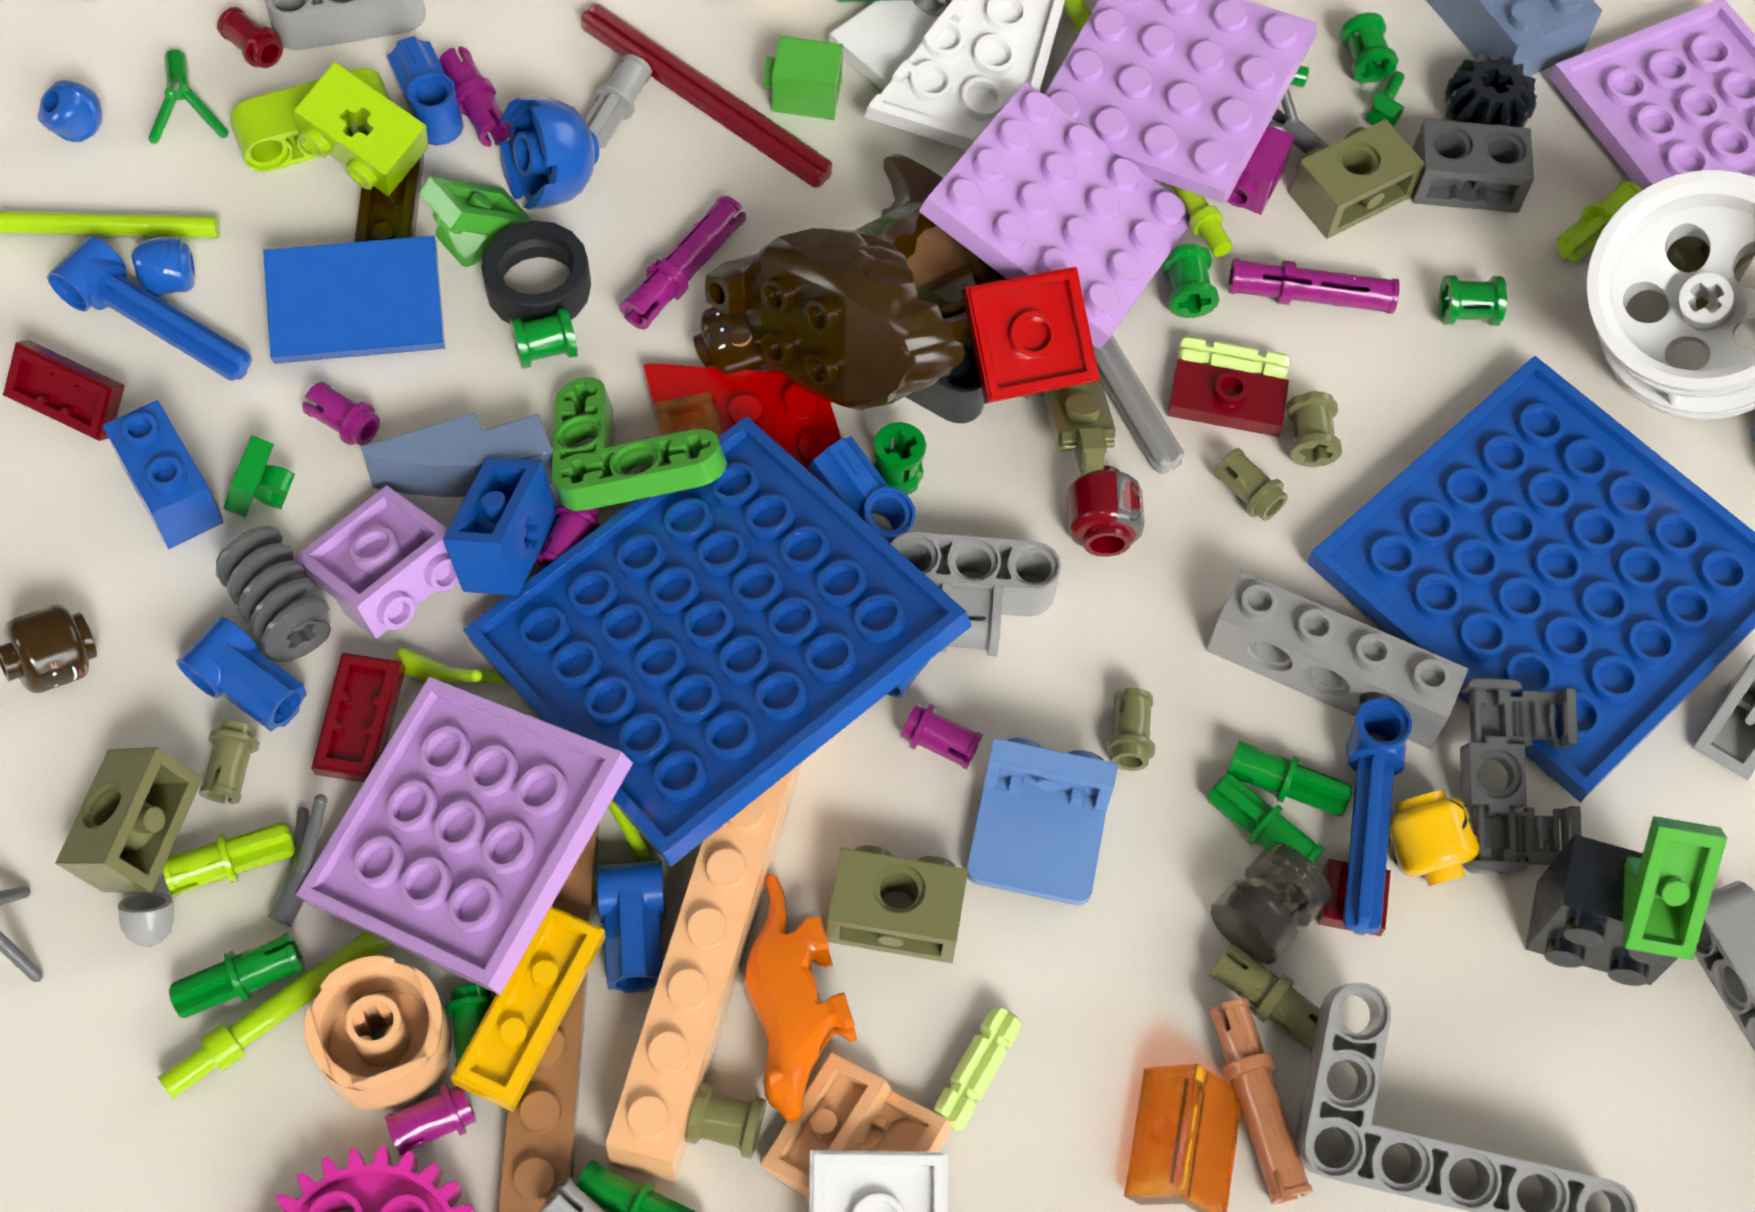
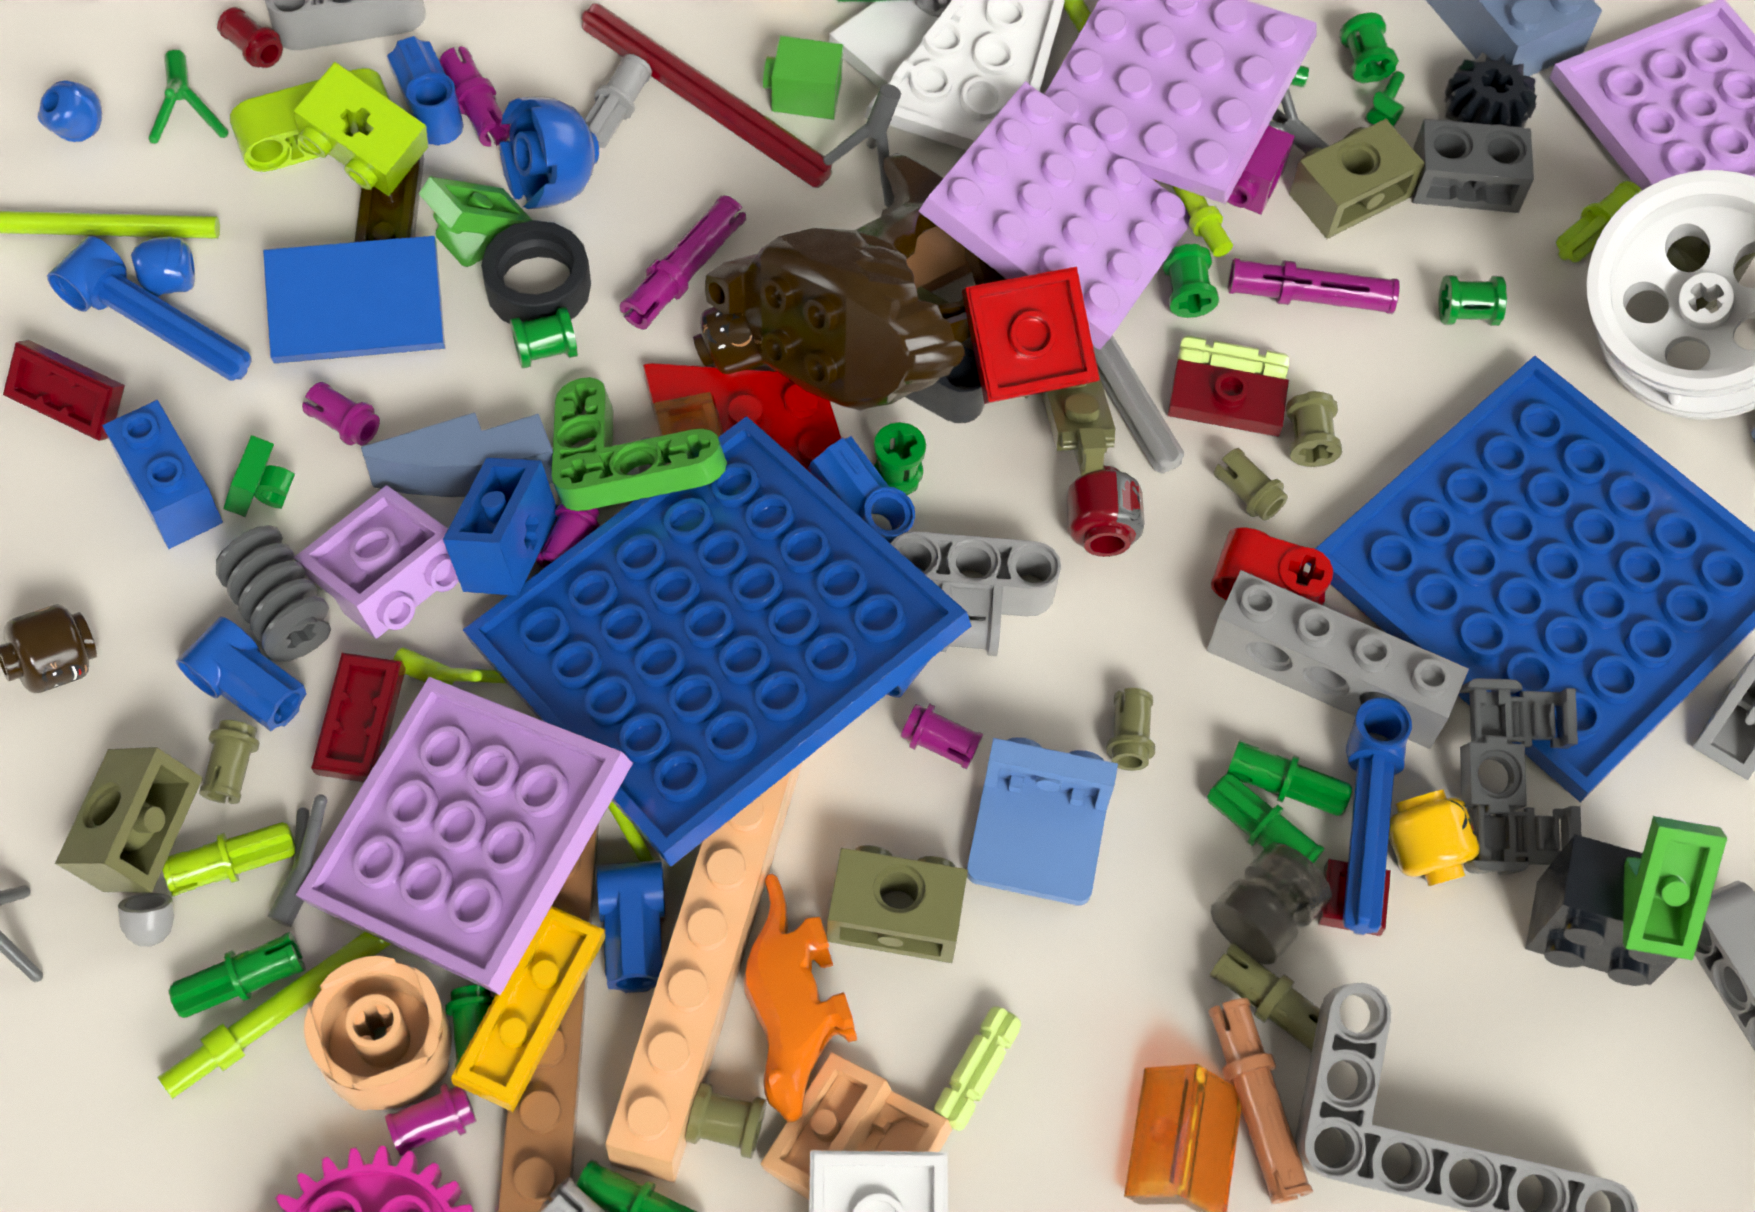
none -> dark grey plant [823,84,901,207]
none -> red piece [1211,527,1333,605]

